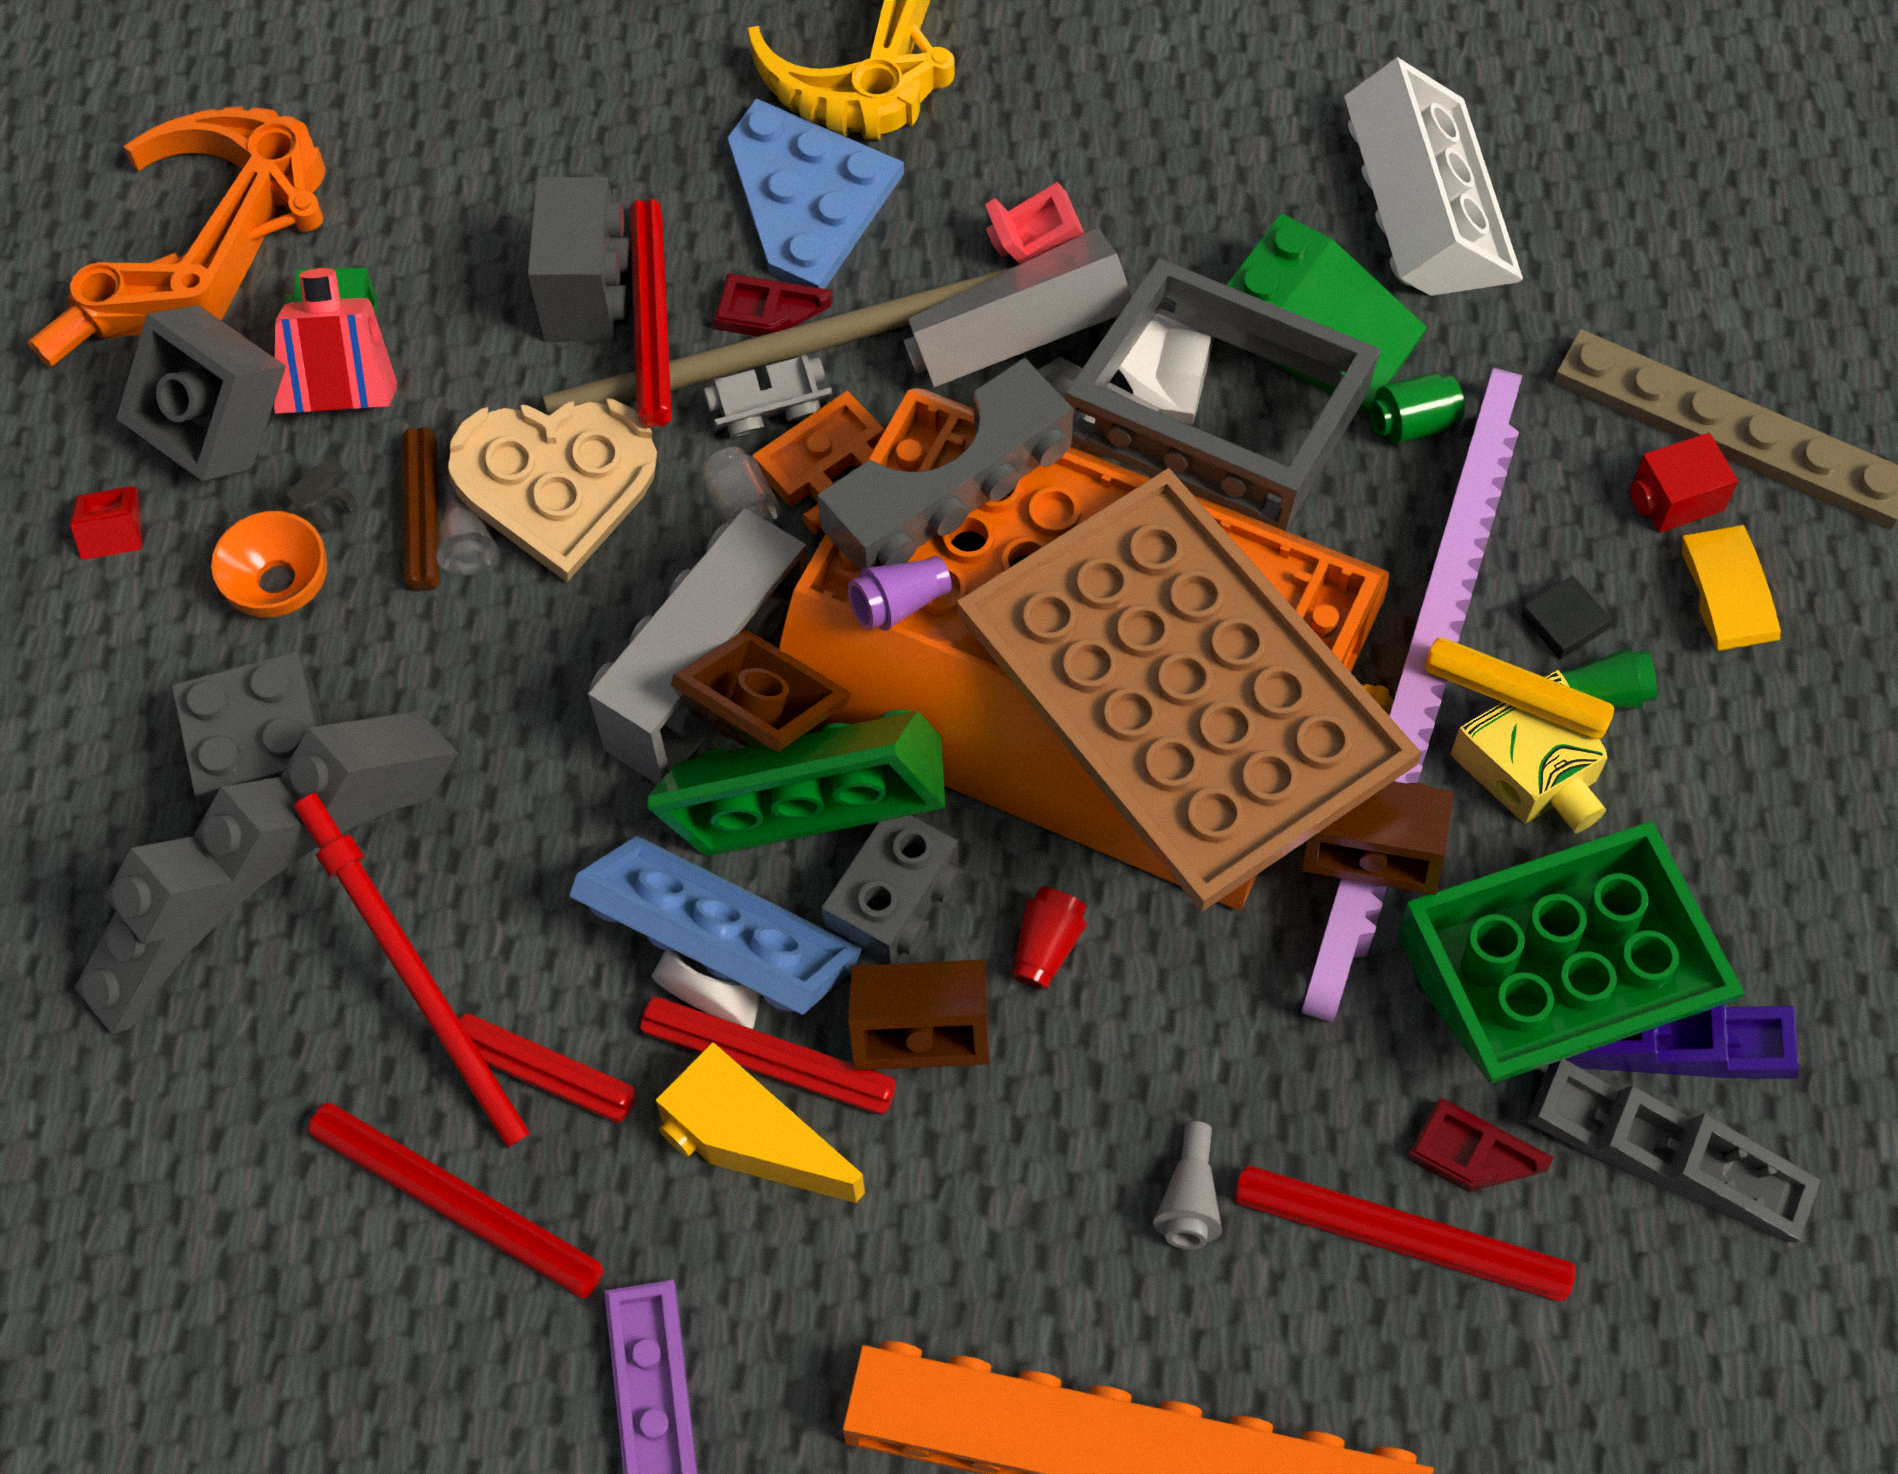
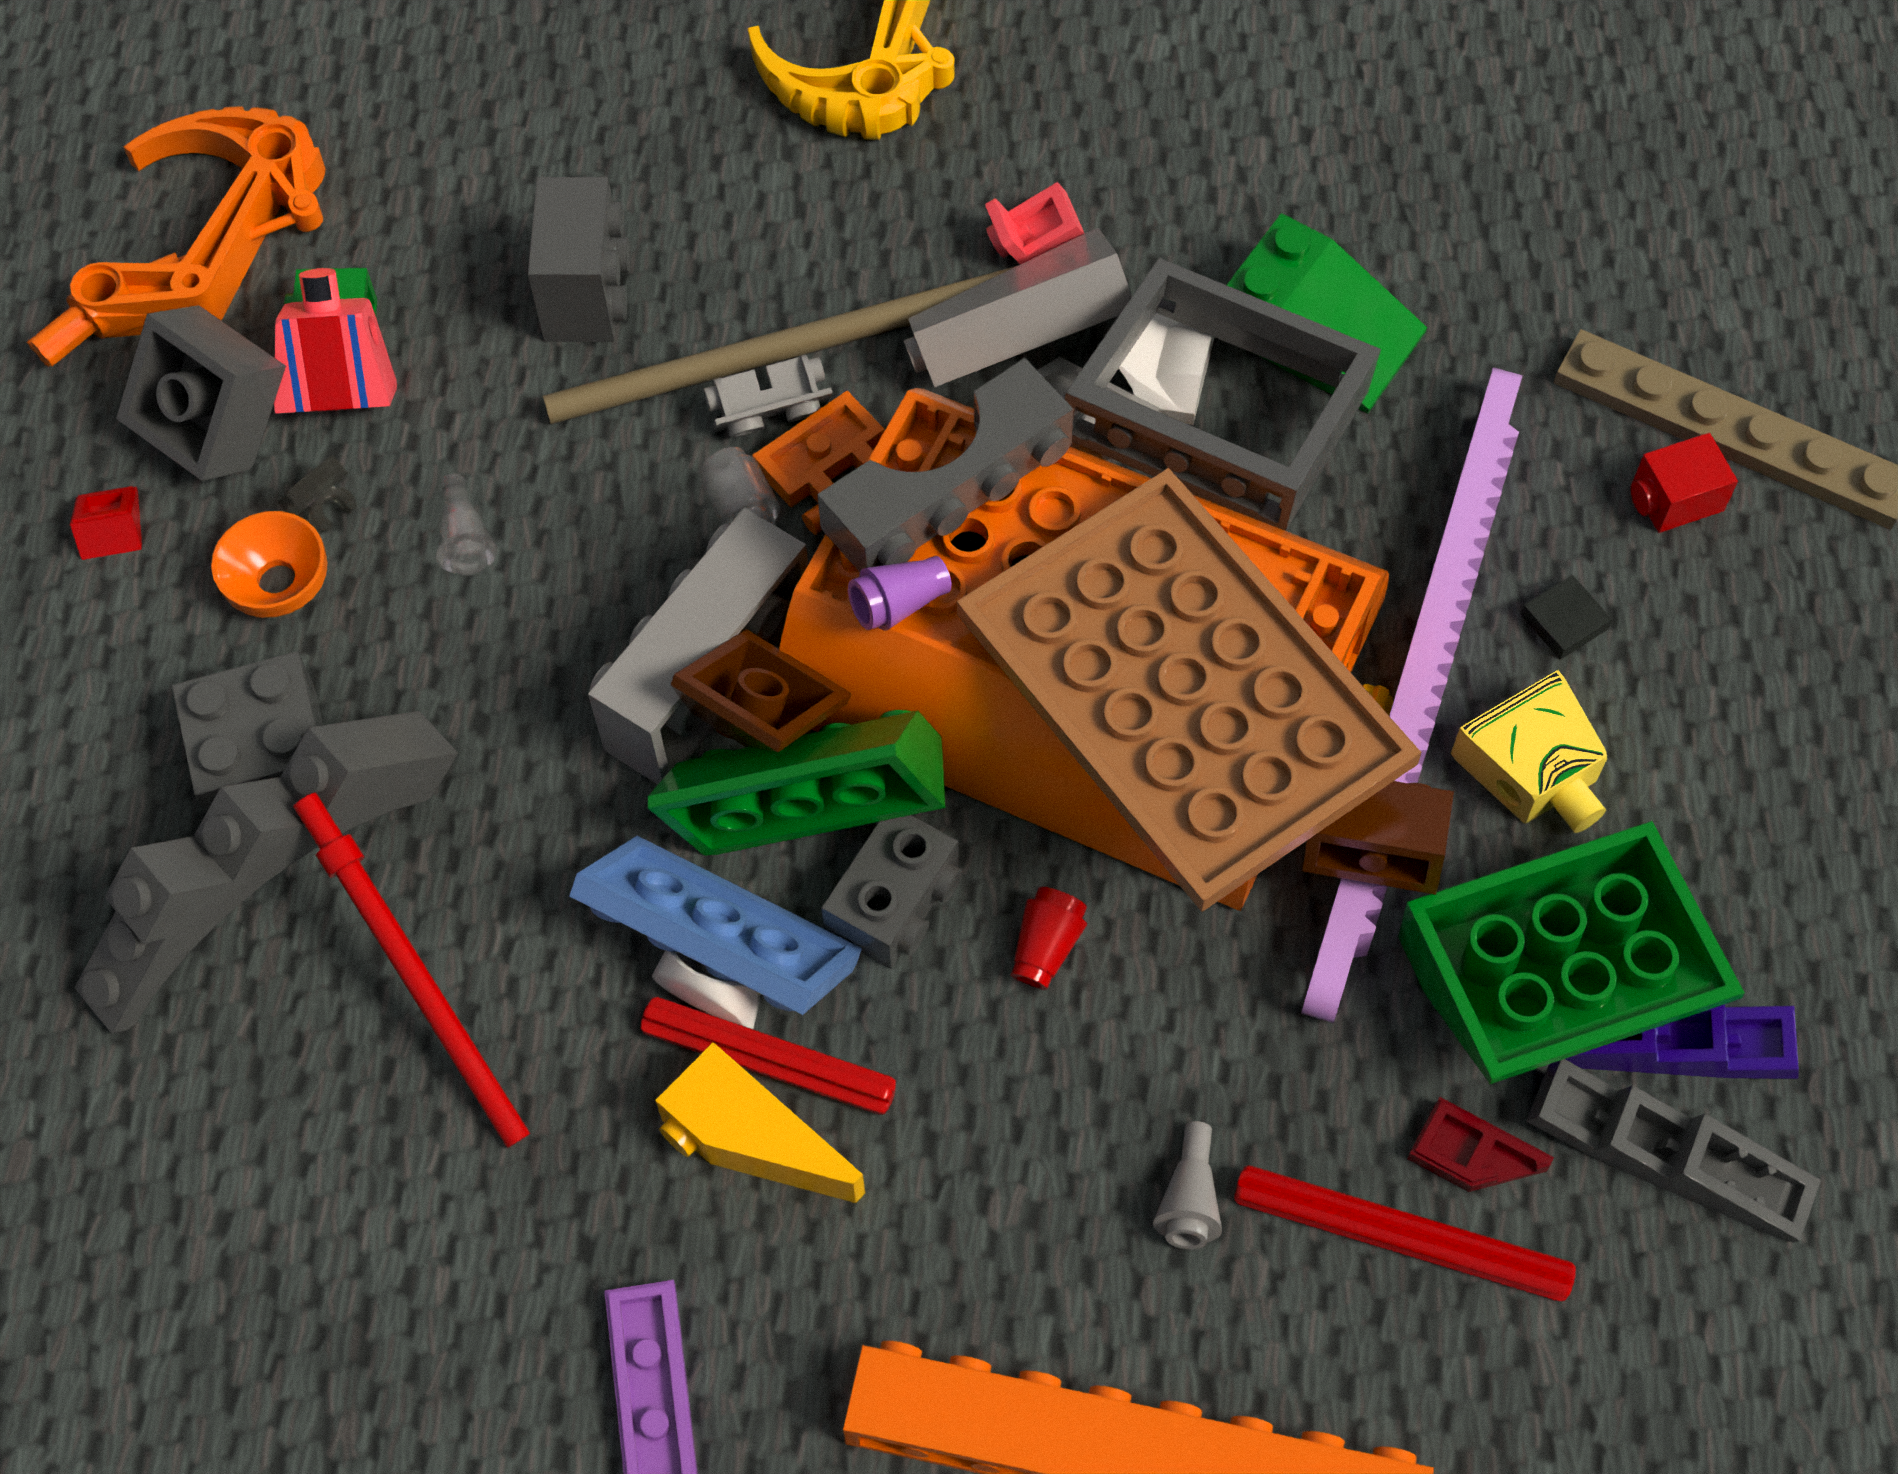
red axle [308,1102,604,1298] -> none
reddish brown axle [402,427,440,592] -> none
tan plate [448,399,657,582] -> none
red axle [459,1013,636,1123] -> none
red axle [630,198,672,428] -> none
dark red tile [714,273,833,337] -> none
medium blue plate [728,98,904,289] -> none
reddish brown brick [848,959,990,1070] -> none
white slope [1344,57,1523,296] -> none
green brick [1370,373,1465,445] -> none
yellow axle [1425,637,1614,739] -> none
green cone [1560,647,1658,709] -> none
yellow slope [1682,525,1781,651] -> none

